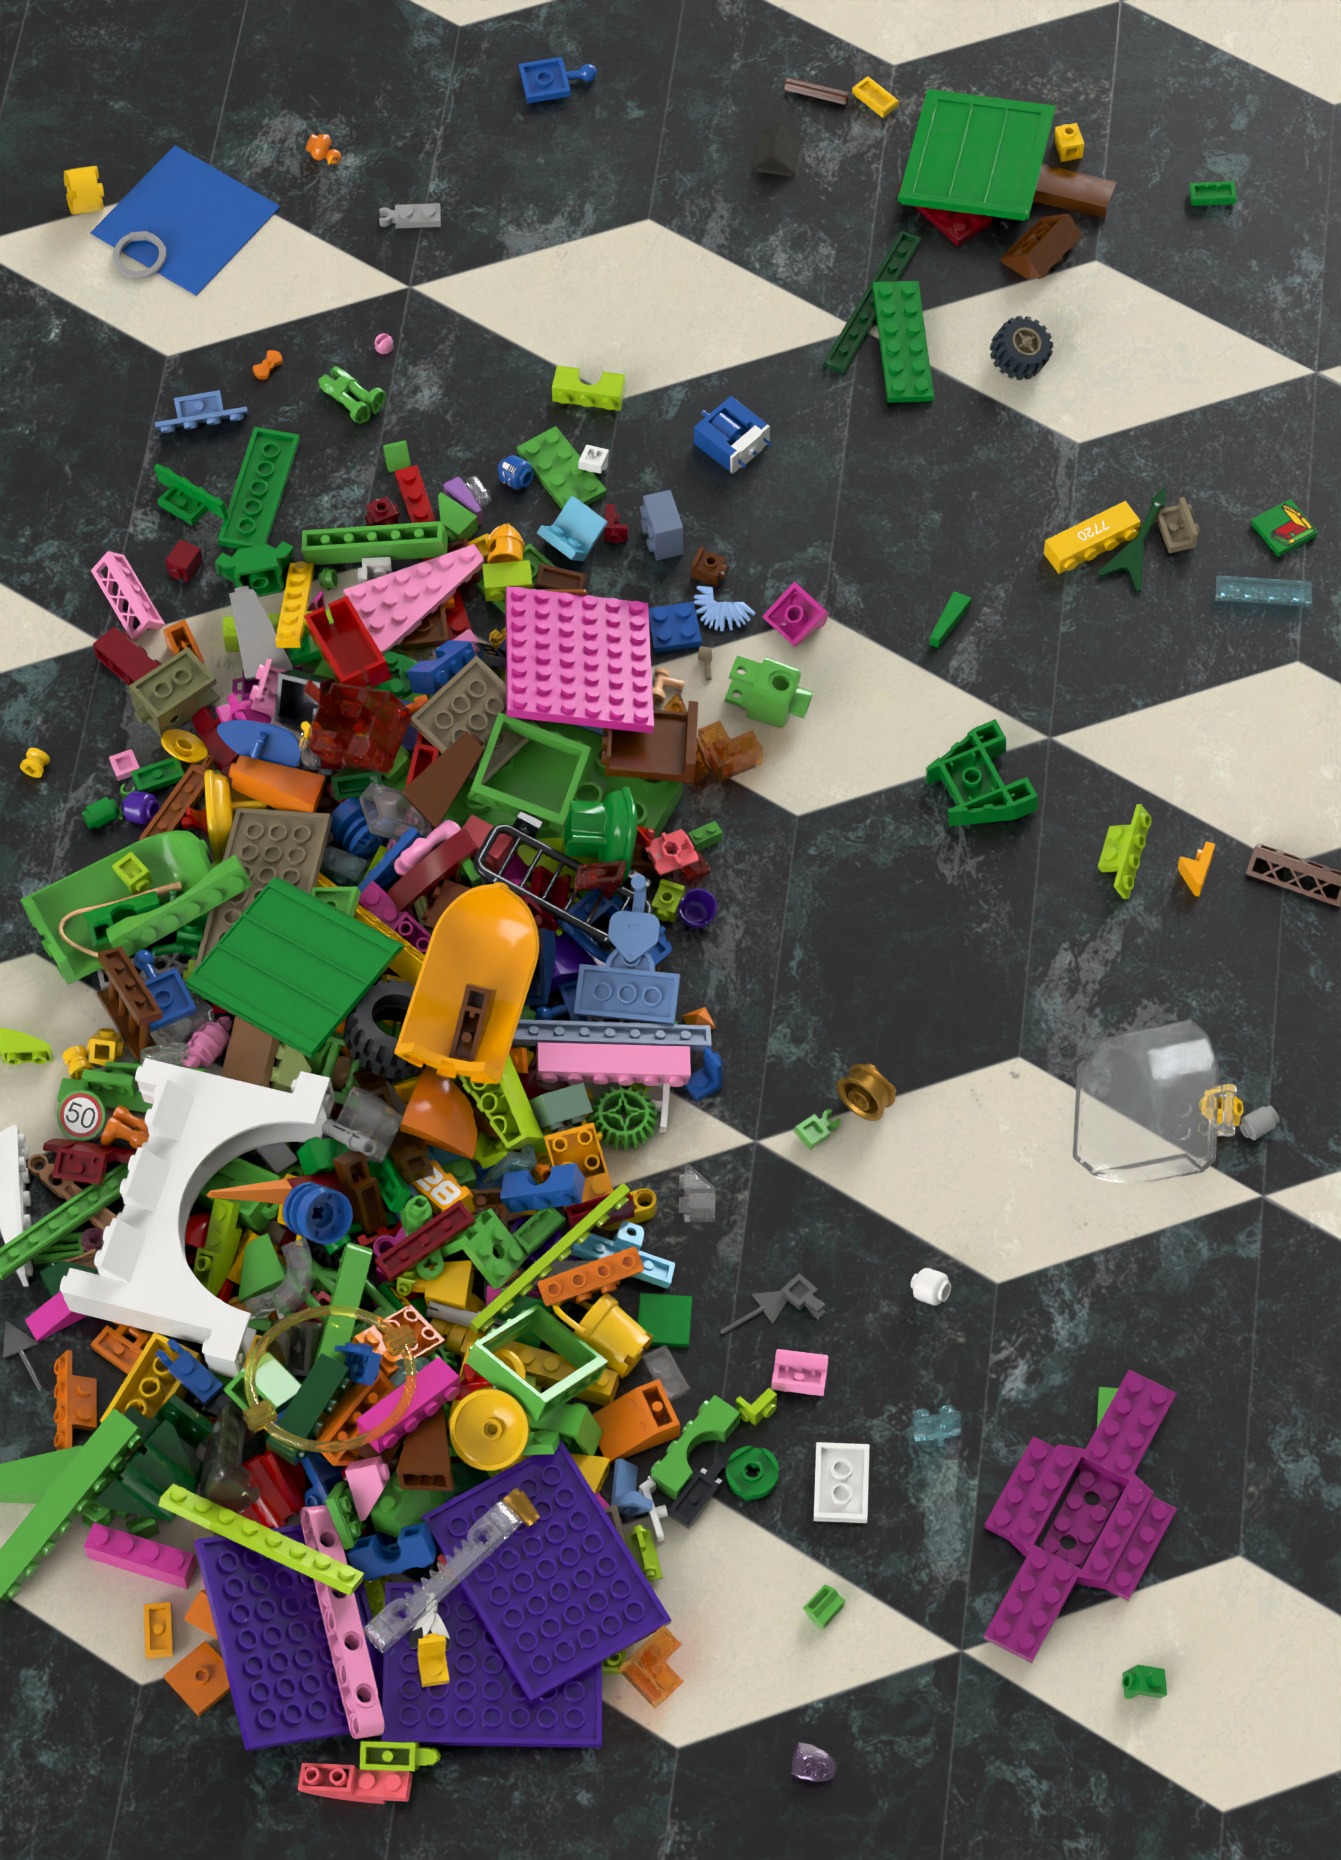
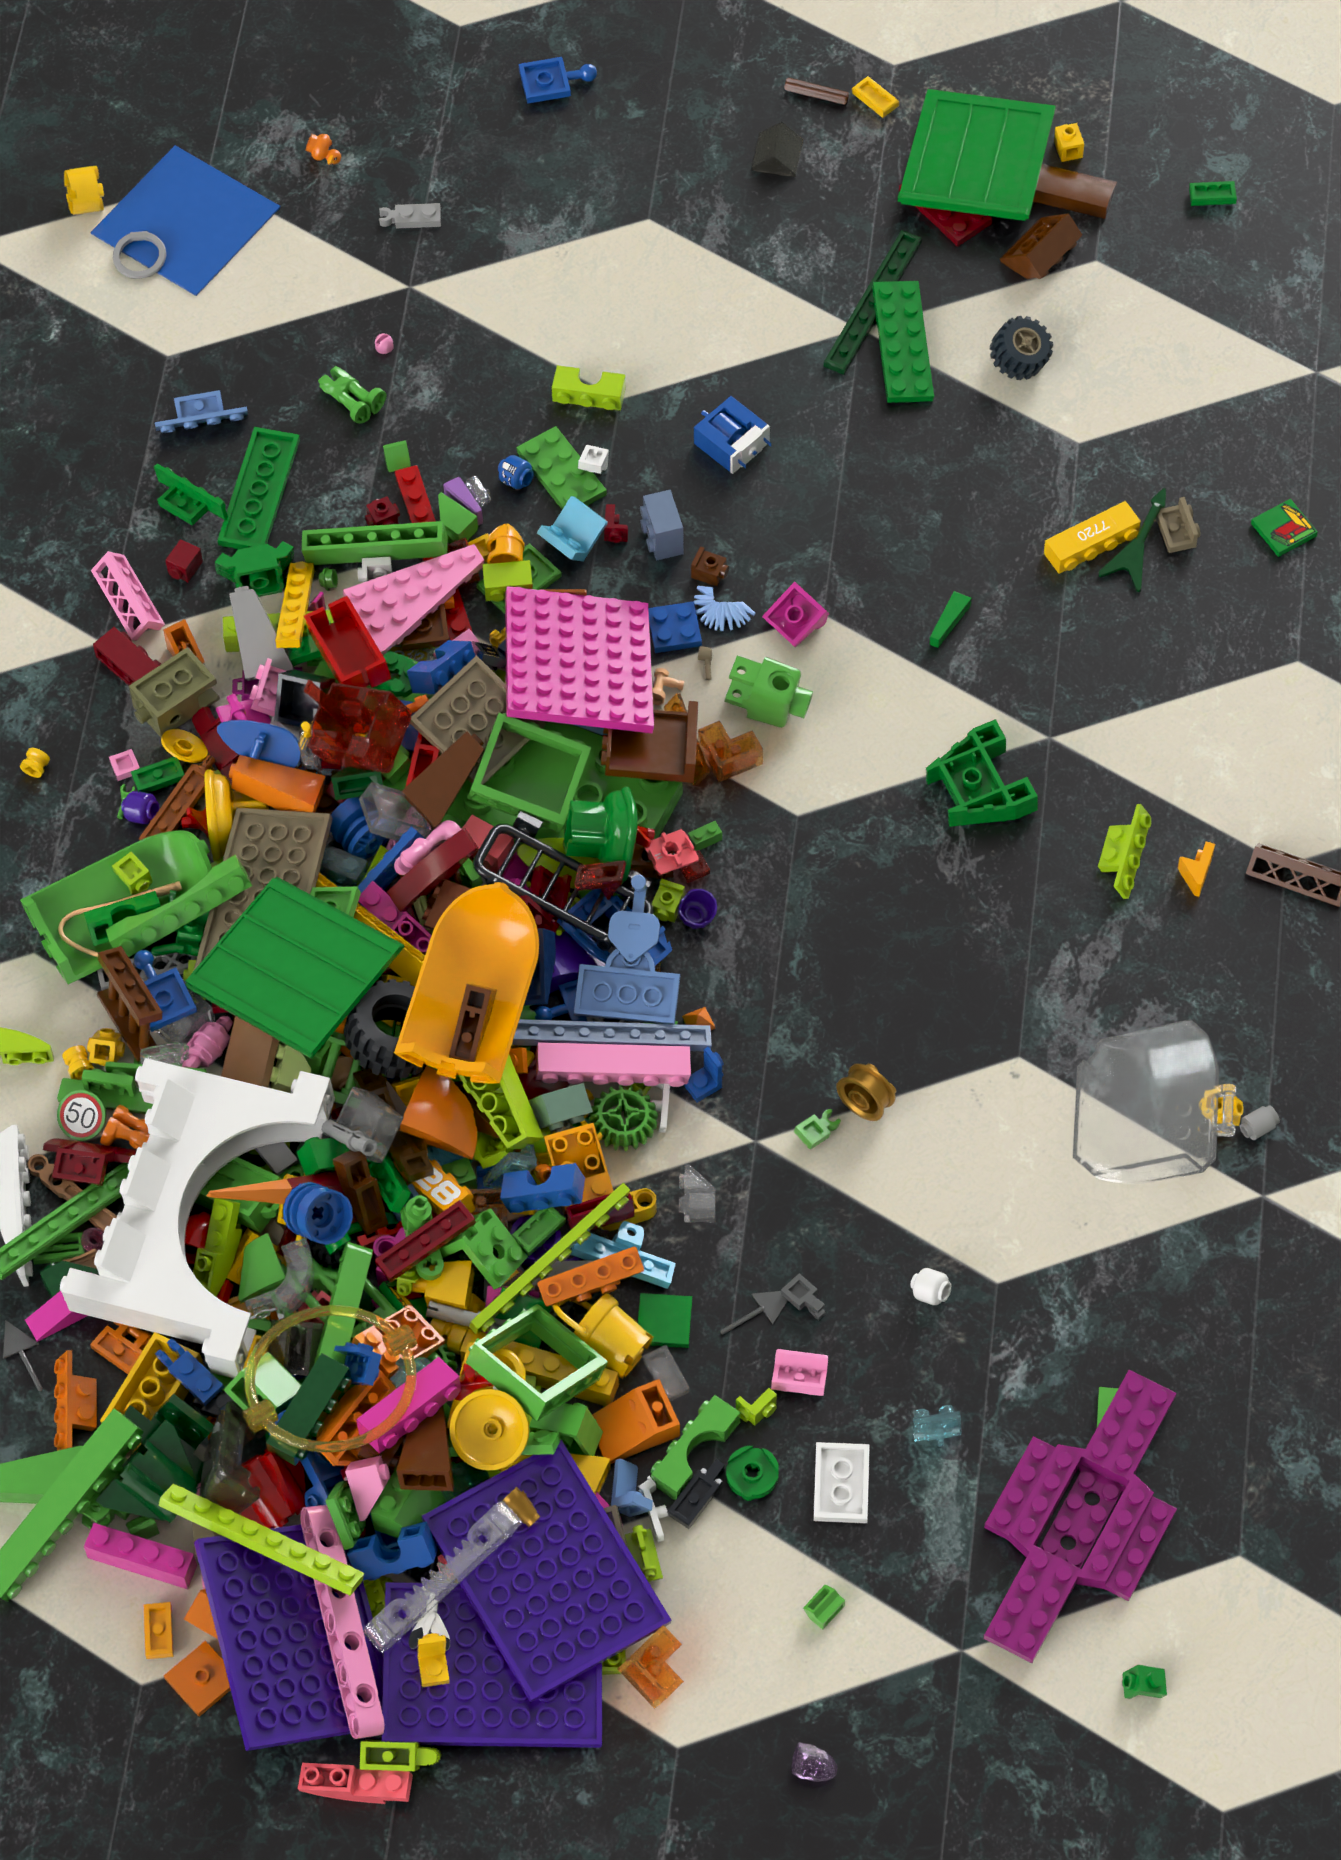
green brick [81,796,120,830] -> none
orange piece [253,350,283,380] -> none
reddish brown tile [534,563,586,589] -> none
clear light blue plate [1215,575,1312,607] -> none

